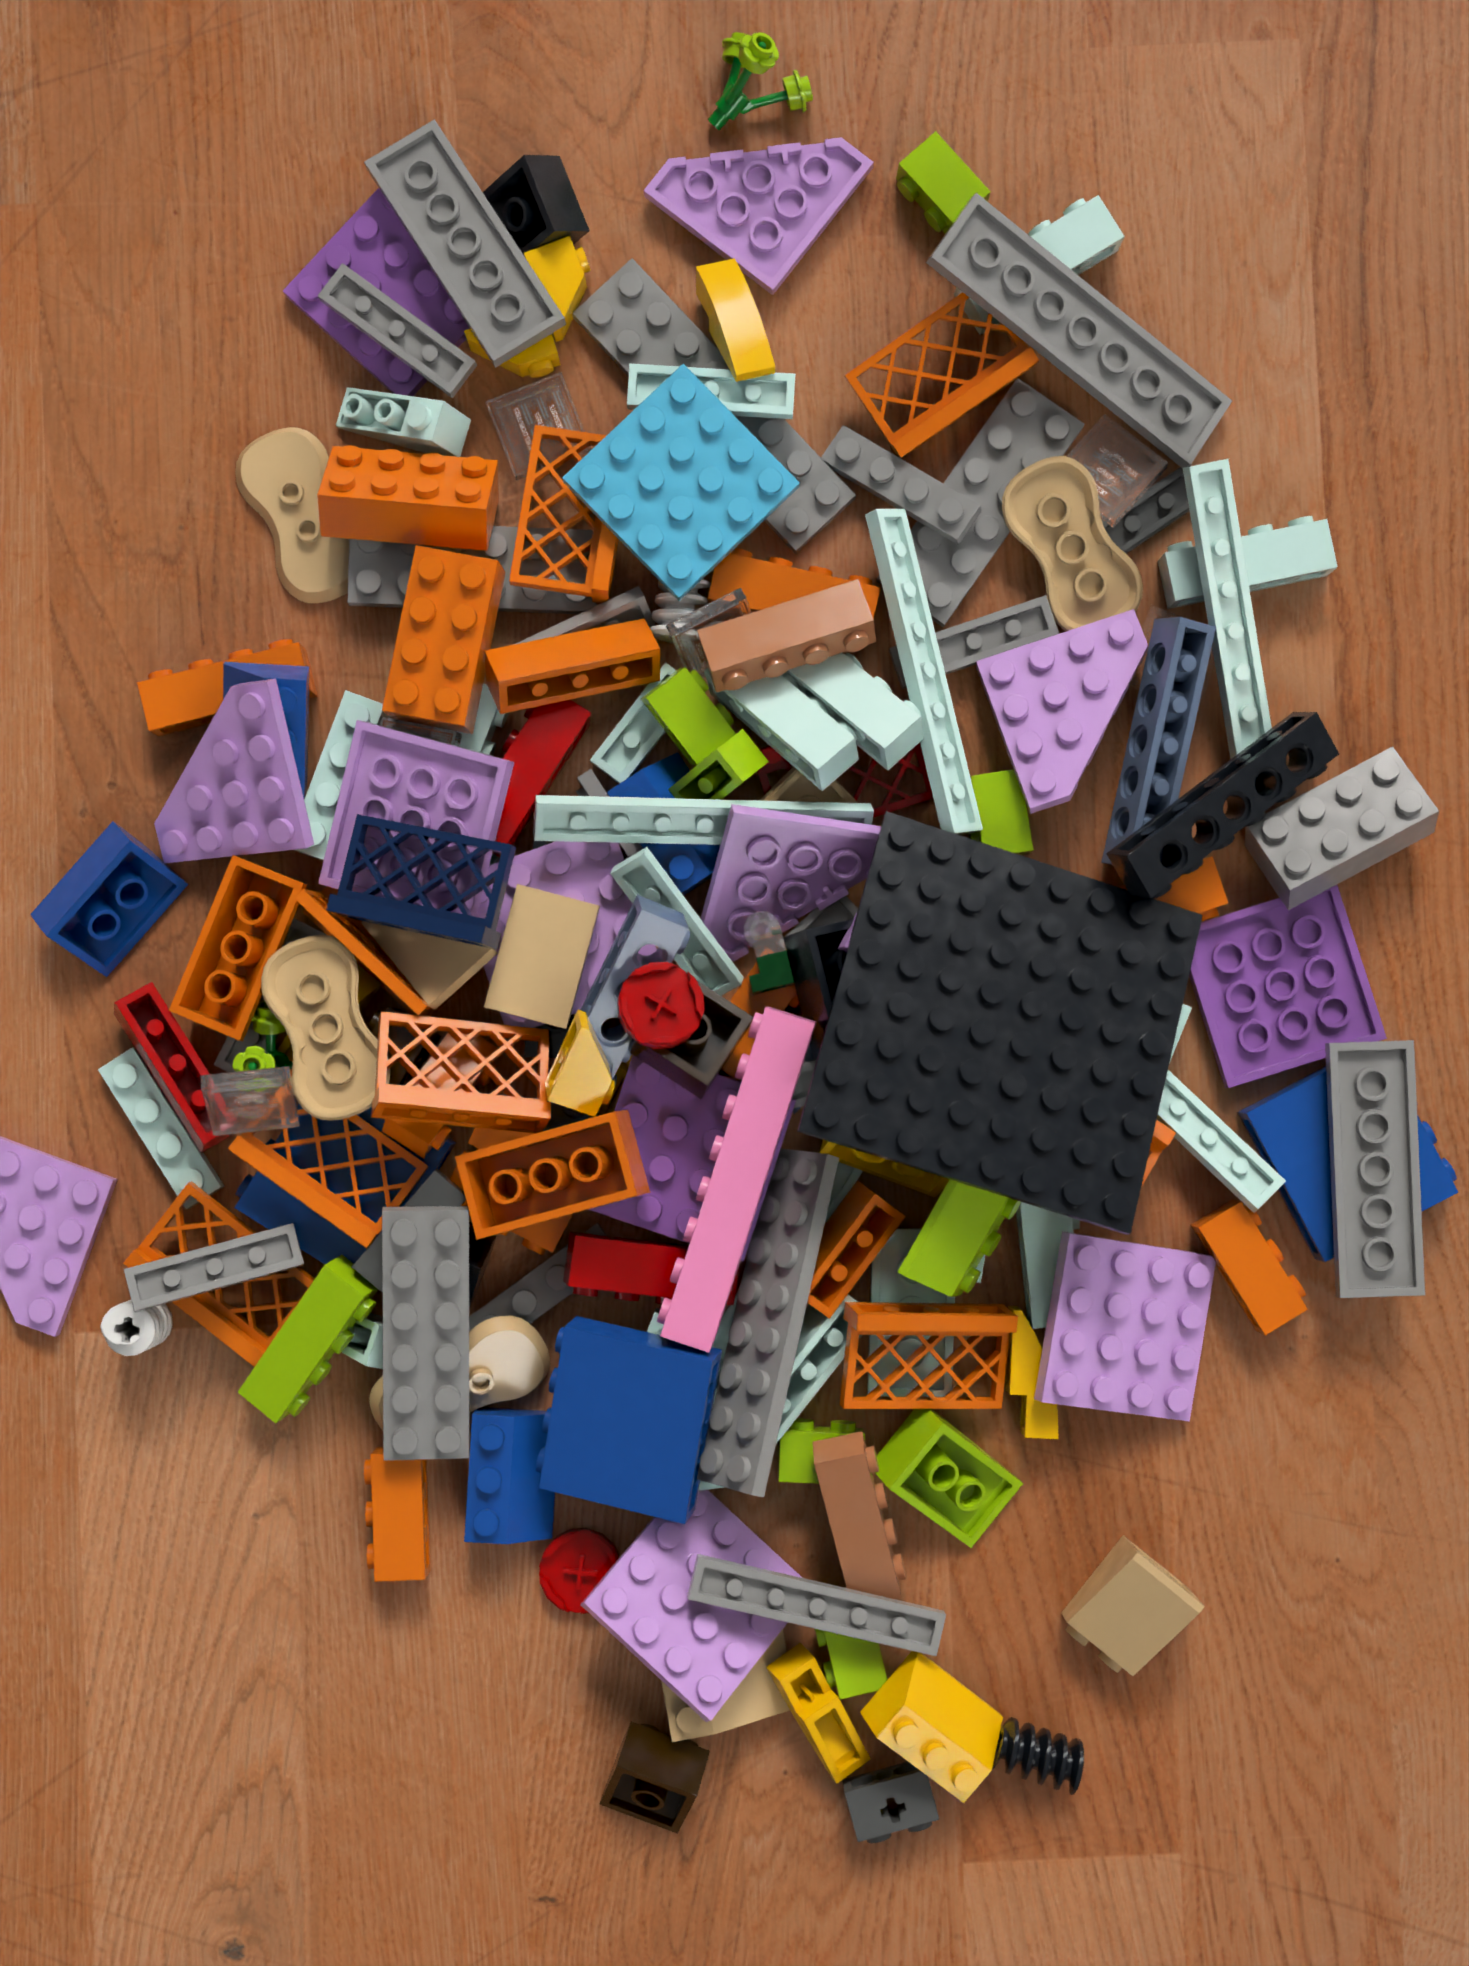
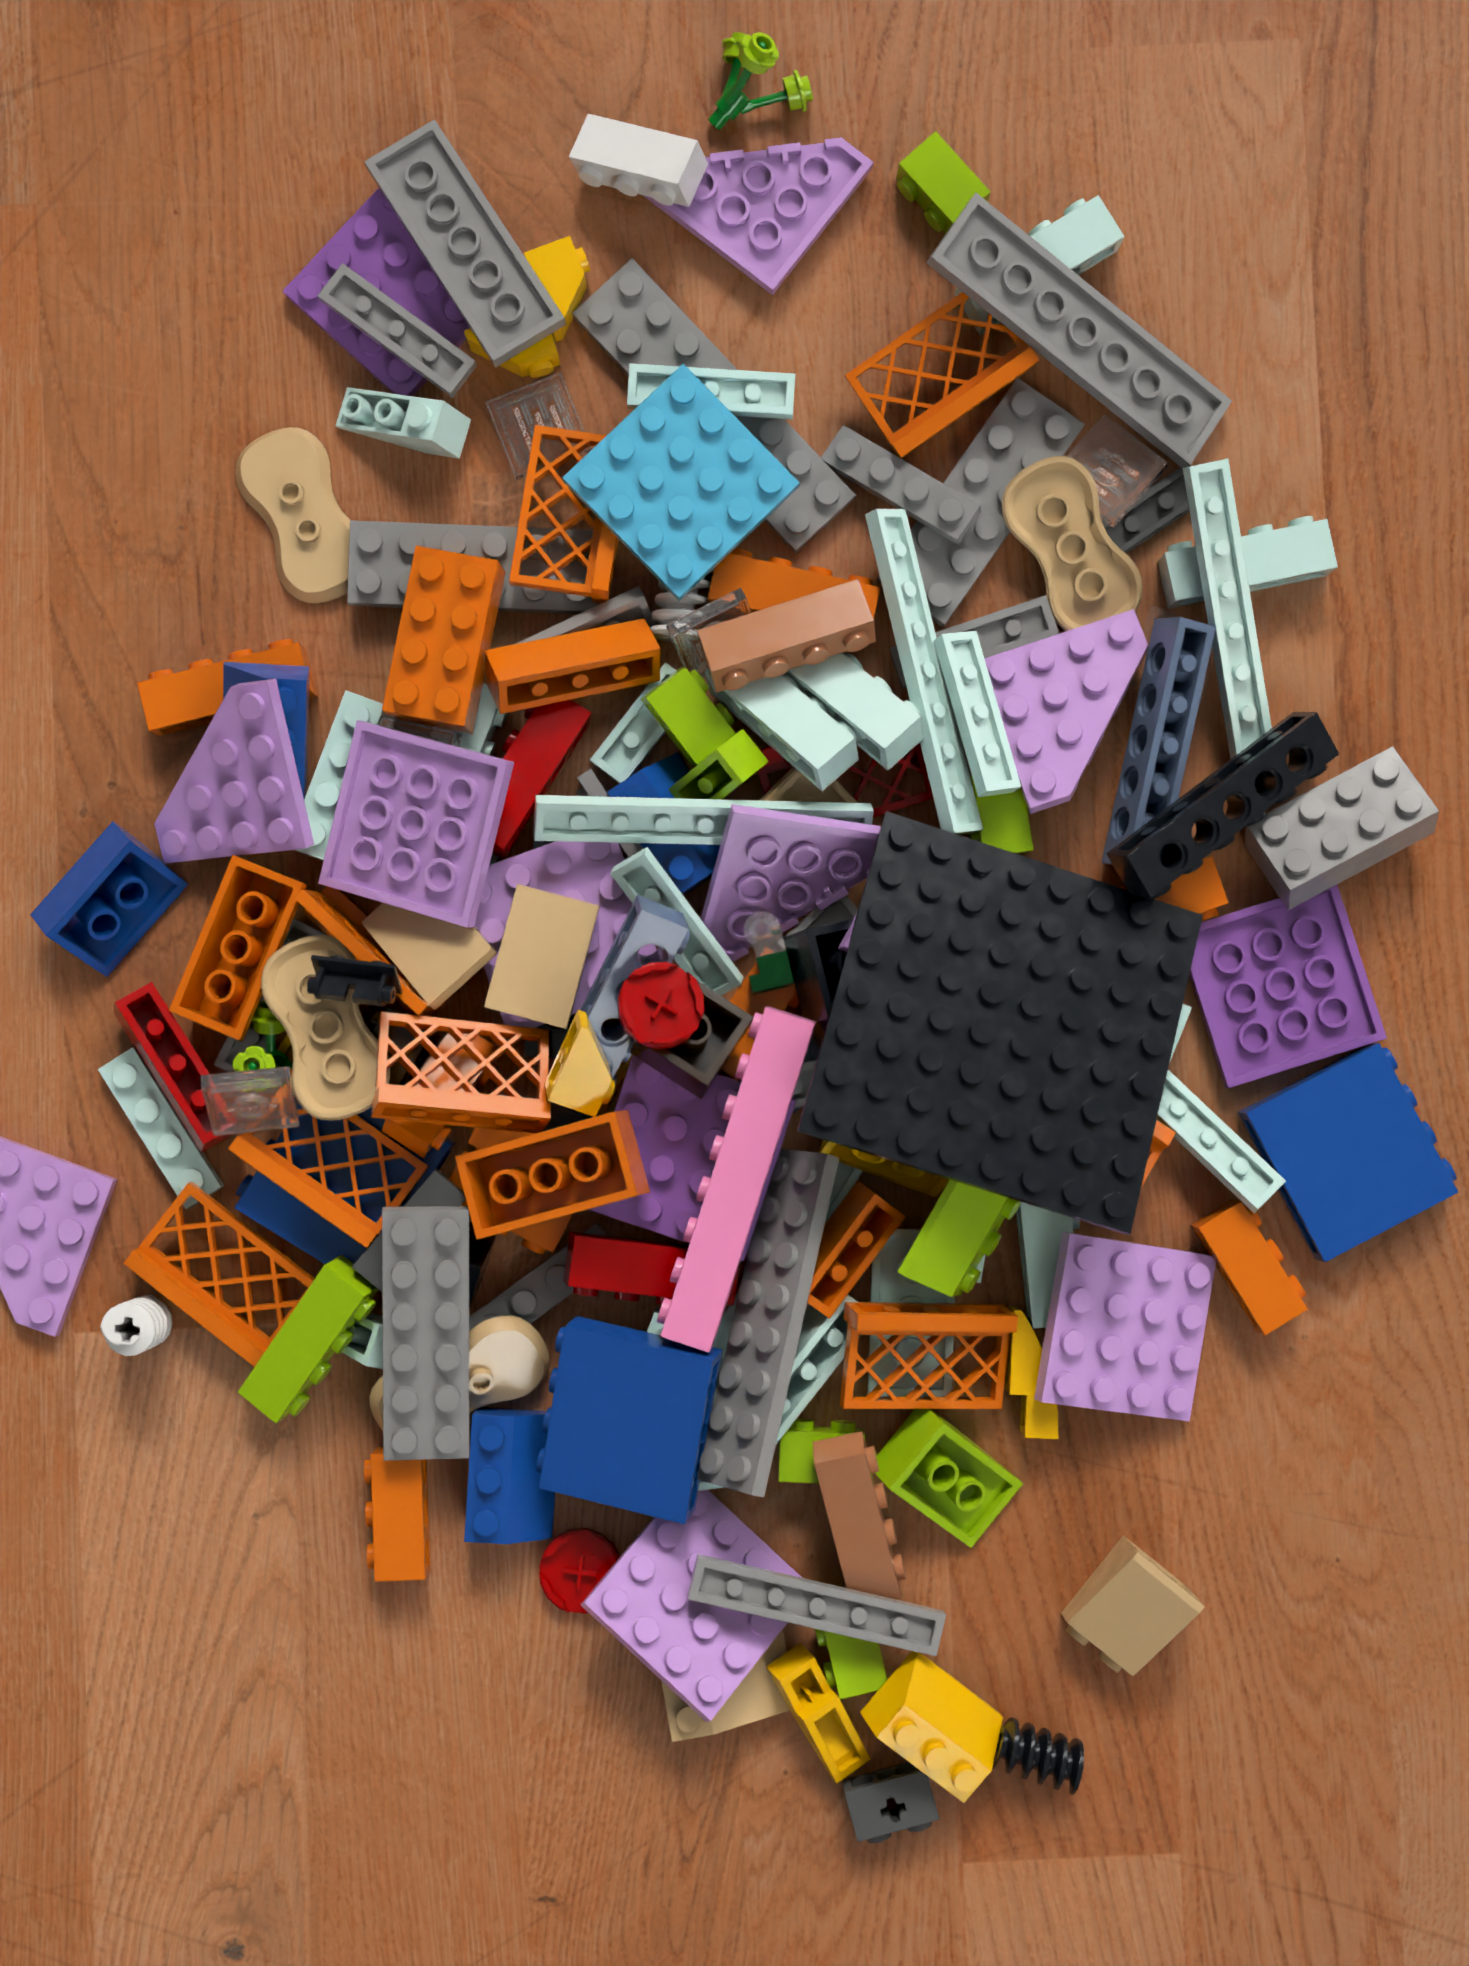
light grey plate [124,1223,304,1312] -> none
orange brick [317,445,499,551] -> none
dark blue fence [326,814,516,950] -> none
black slope [483,155,590,255] -> none
dark brown slope [599,1721,710,1834] -> none
yellow slope [696,258,775,382] -> none
light grey plate [1325,1040,1425,1298] -> none
none -> black hinge [307,955,403,1007]
none -> white brick [569,114,708,207]
none -> light aqua plate [934,631,1021,797]

